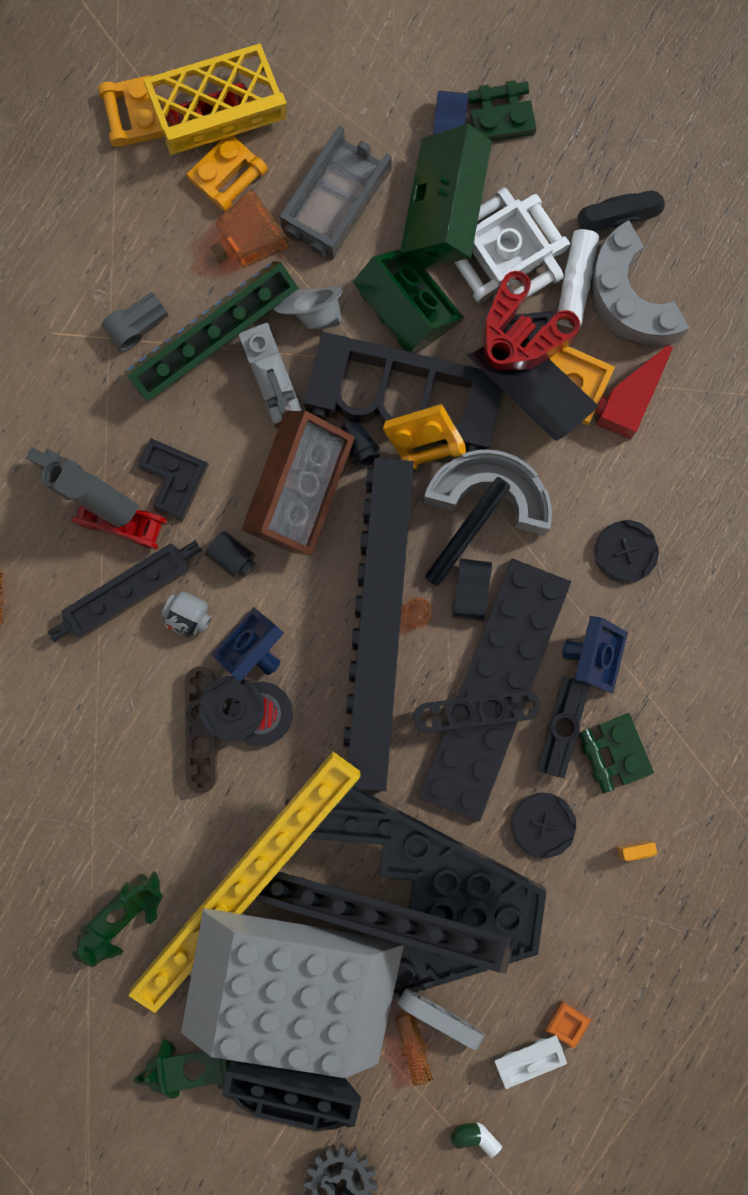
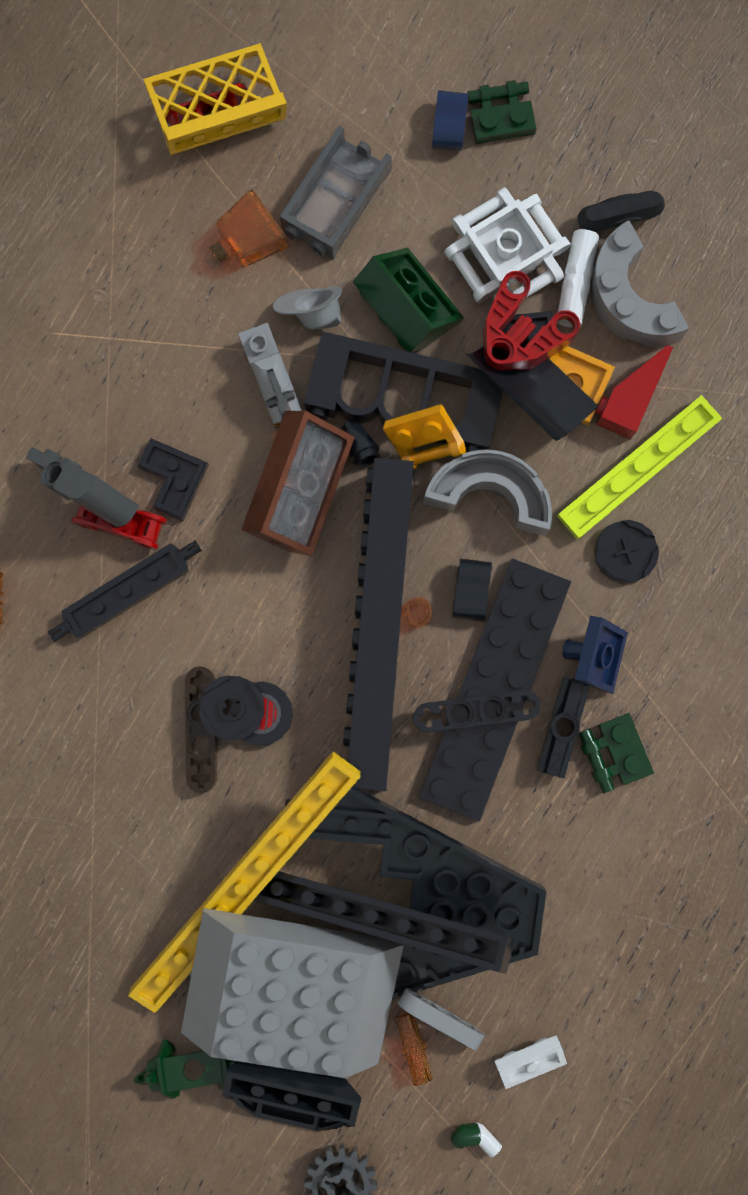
dark green piece [72,872,163,967] -> none
light orange plate [98,75,164,147] -> none
dark grey piece [102,292,169,352] -> none
dark green brick [124,261,299,402] -> none
light grey head [161,591,212,639] -> none
light orange plate [187,136,269,213] -> none
black brick [205,531,256,579] -> none
dark blue tile [211,607,284,682] -> none
dark green brick [400,124,492,268] -> none
black axle [425,477,510,586] -> none
black tile [511,792,576,858] -> none
orange tile [545,1000,591,1049] -> none
light orange tile [617,840,657,862] -> none
none -> neon yellow plate [557,395,723,540]

